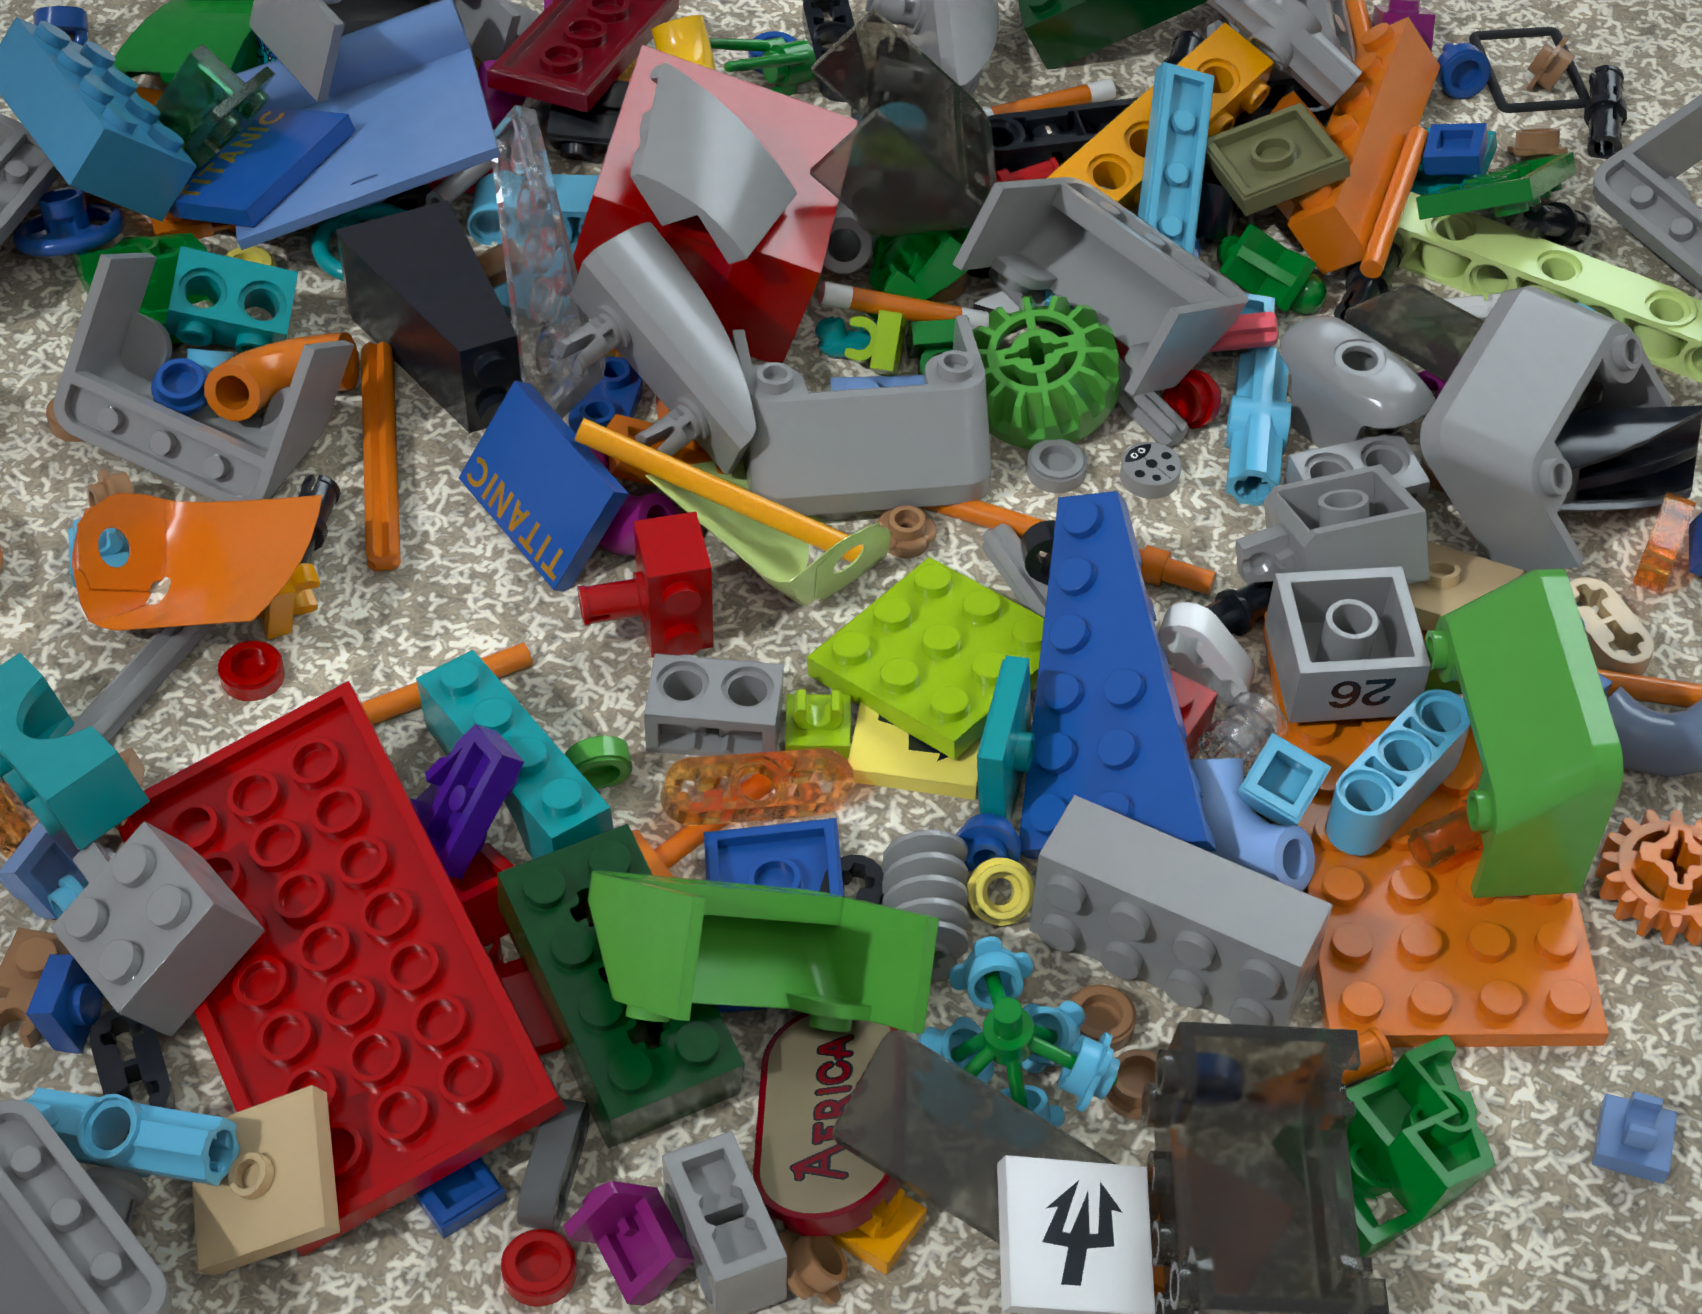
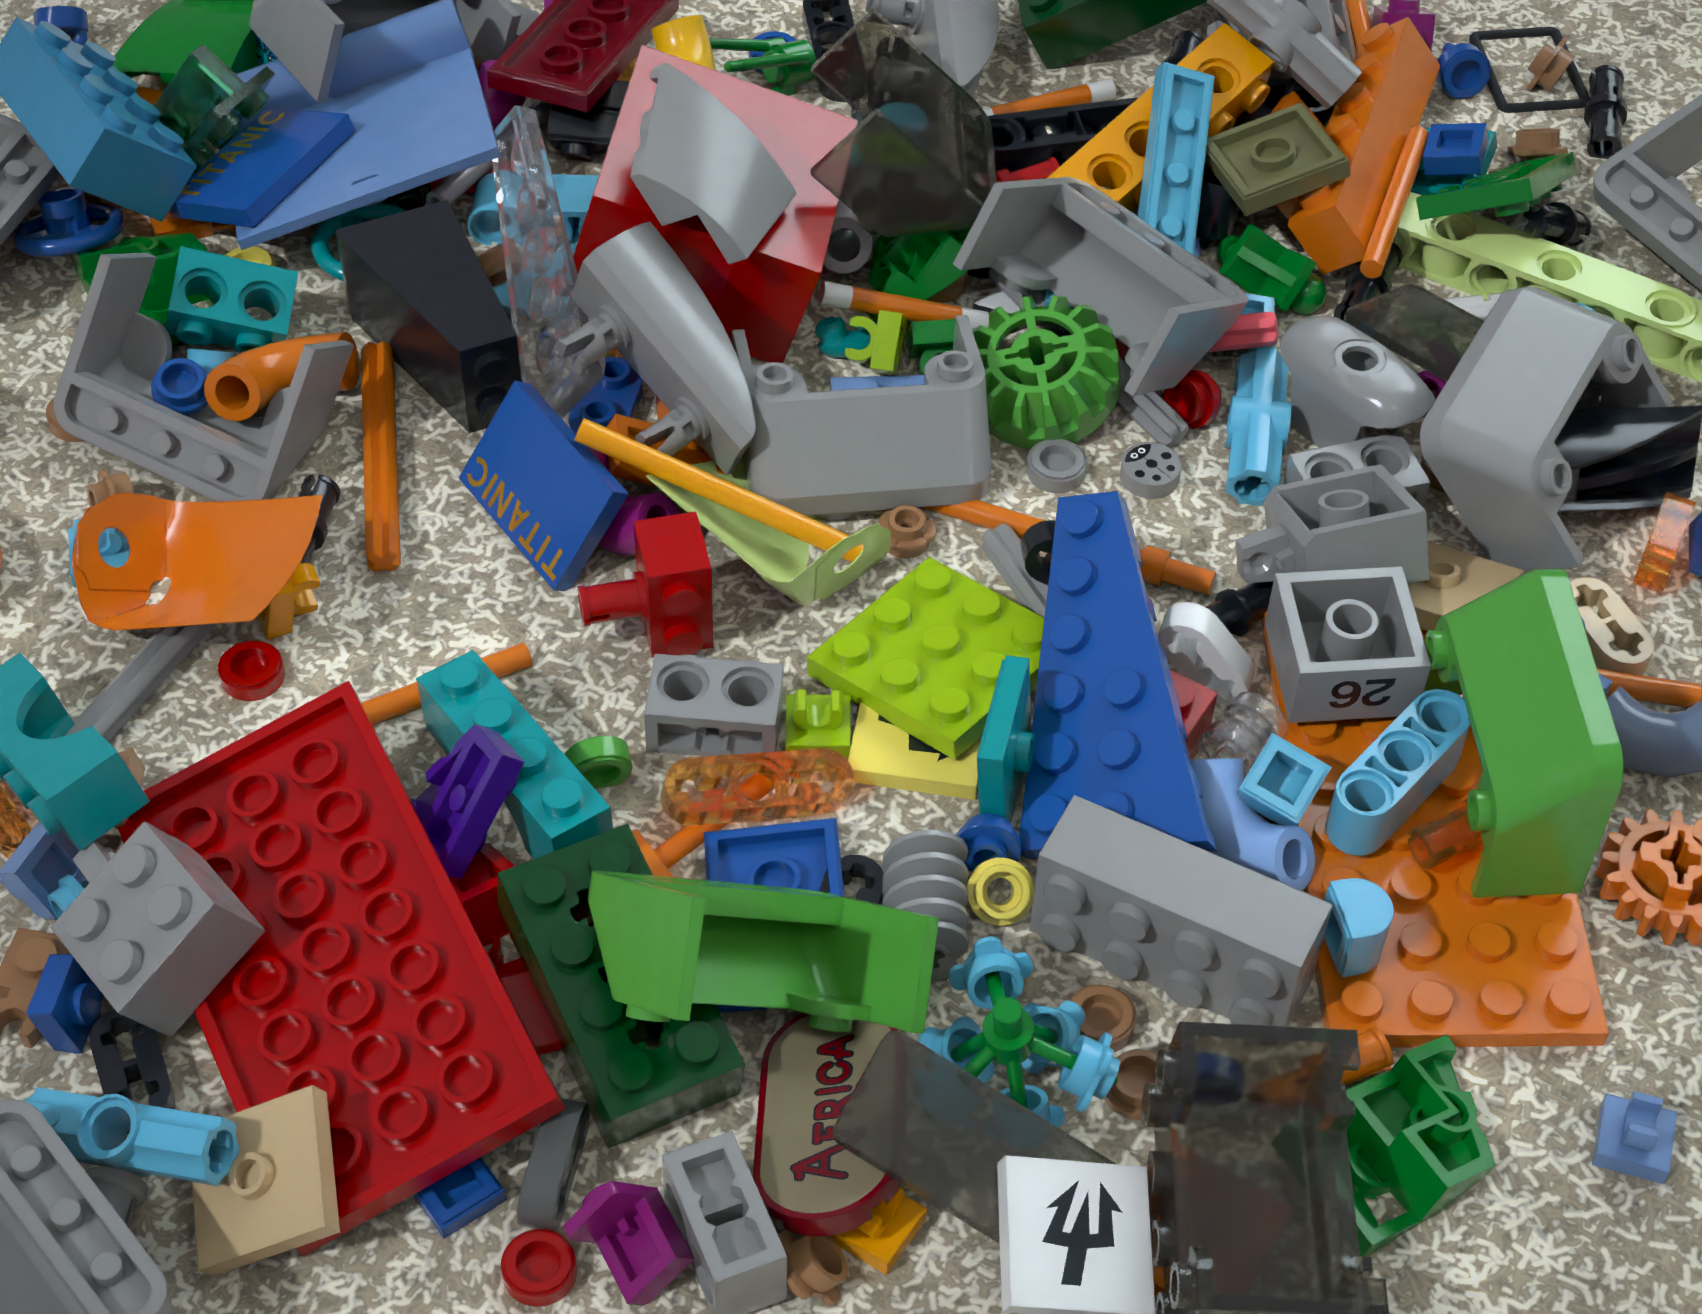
none -> medium azure brick [1324,878,1394,977]

